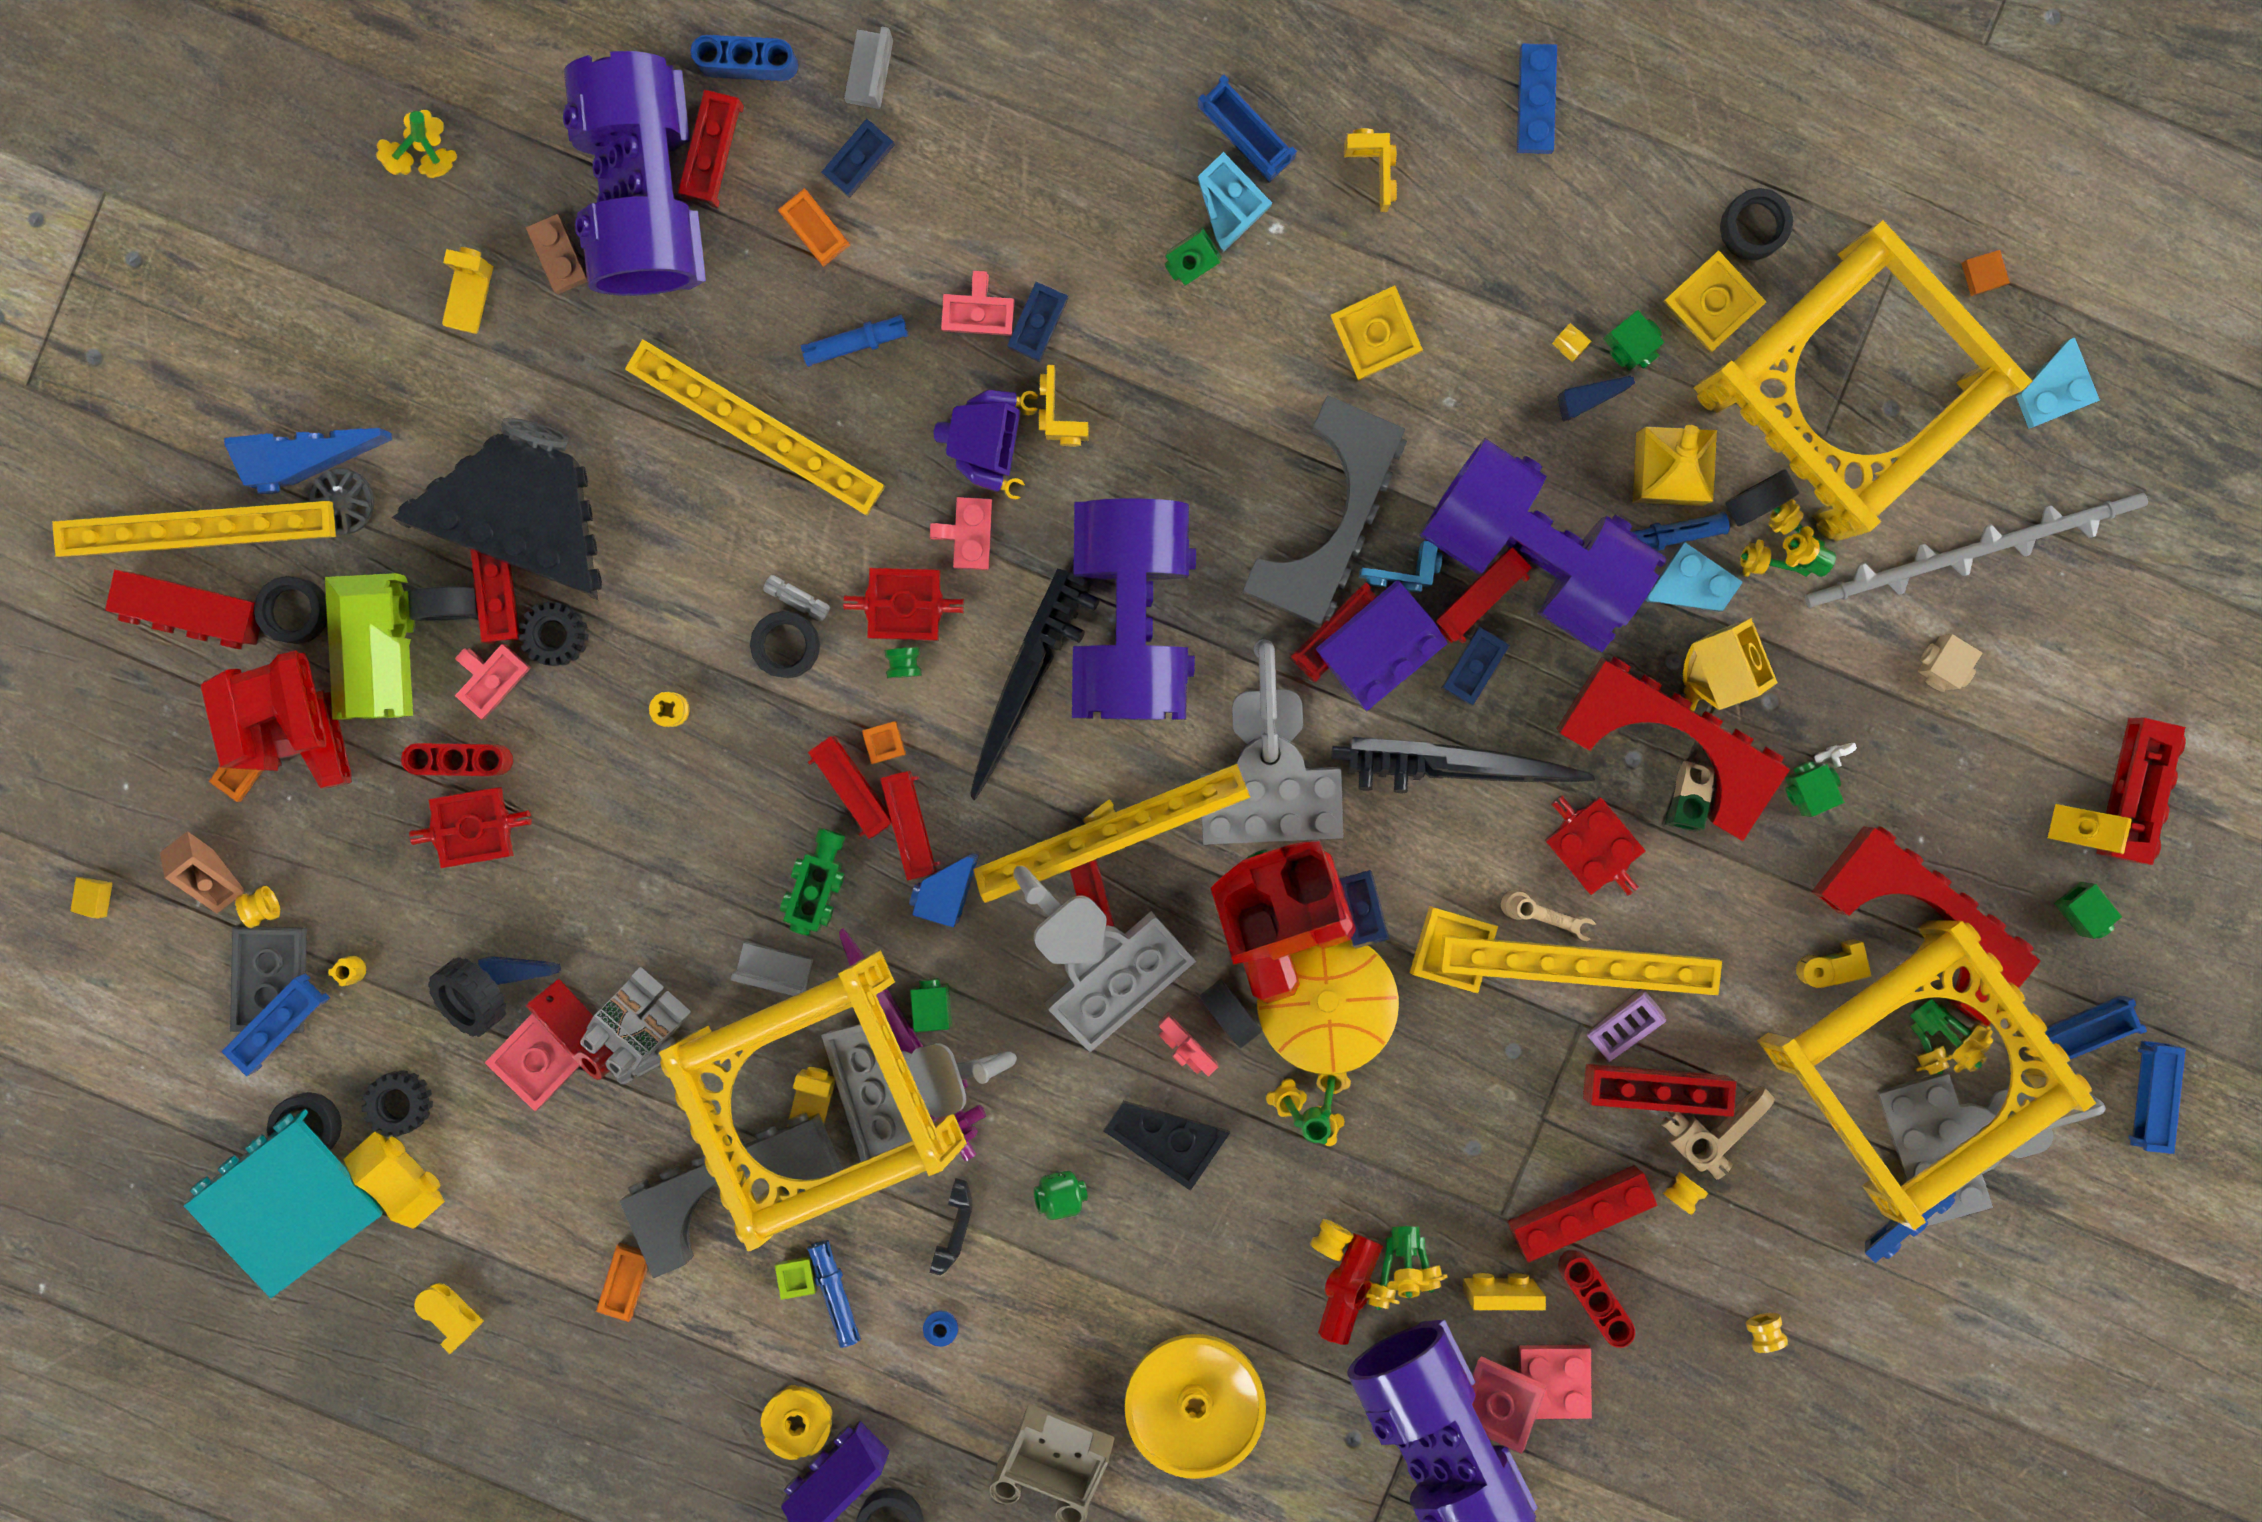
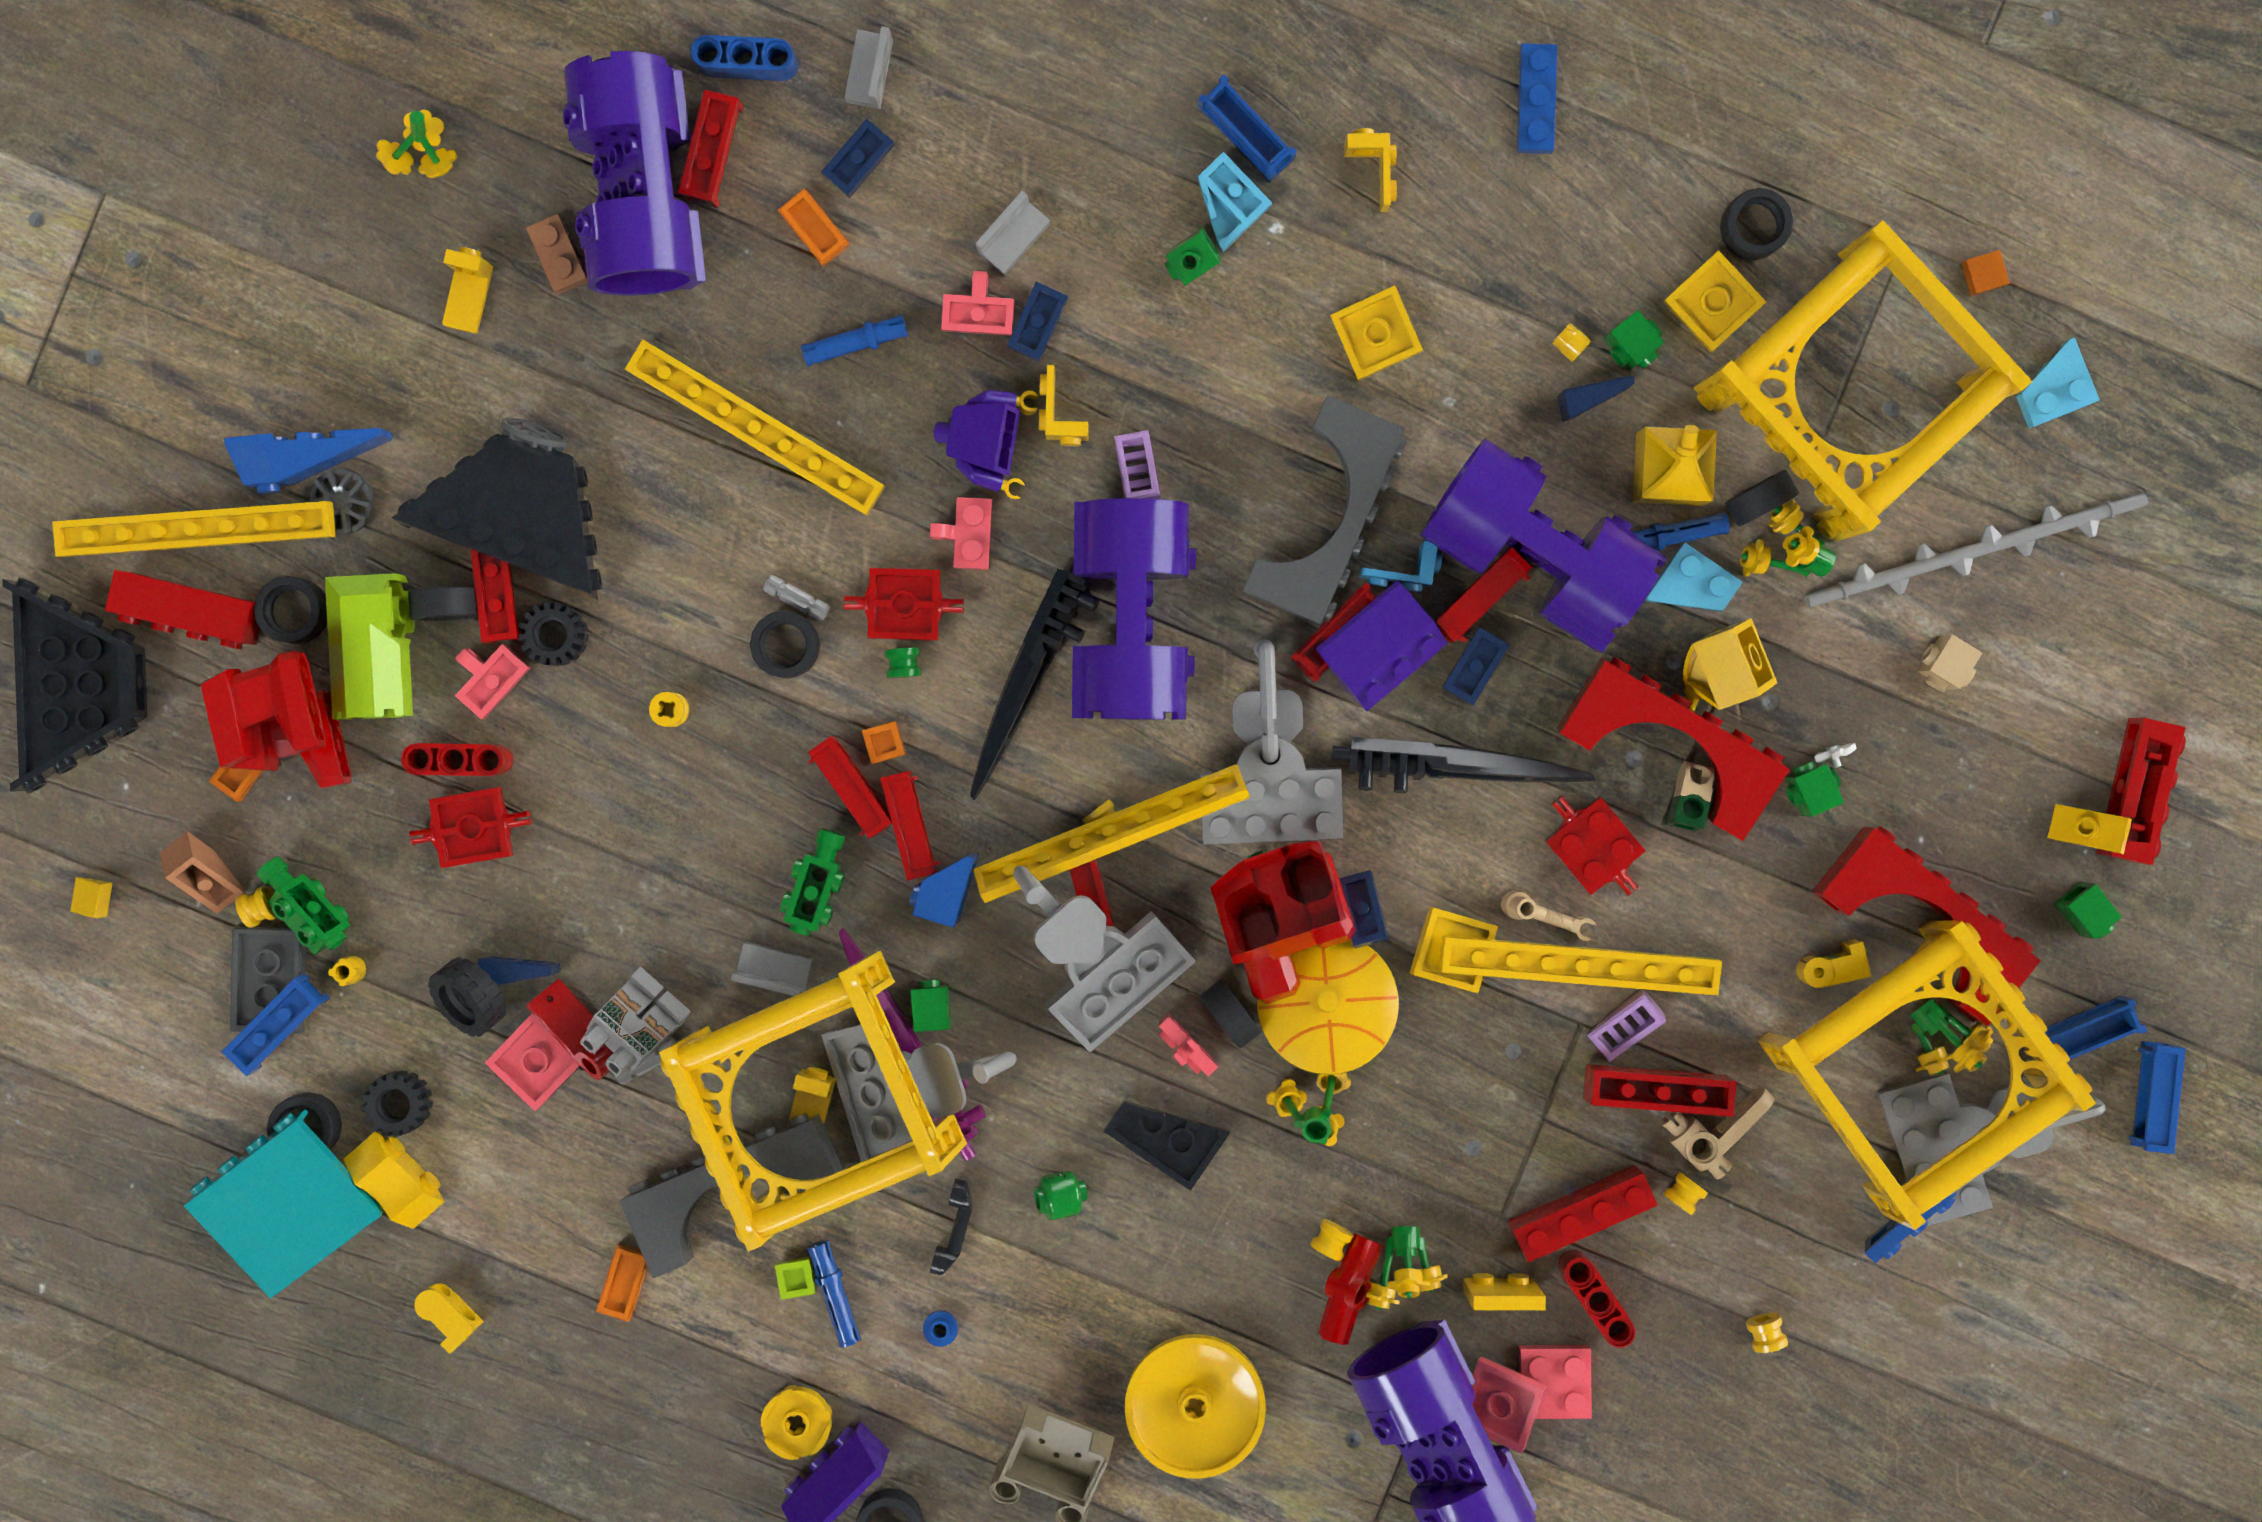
none -> black piece [2,577,147,794]
none -> green brick [256,856,350,955]
none -> light grey panel [975,191,1051,276]
none -> lavender slope [1114,430,1161,499]

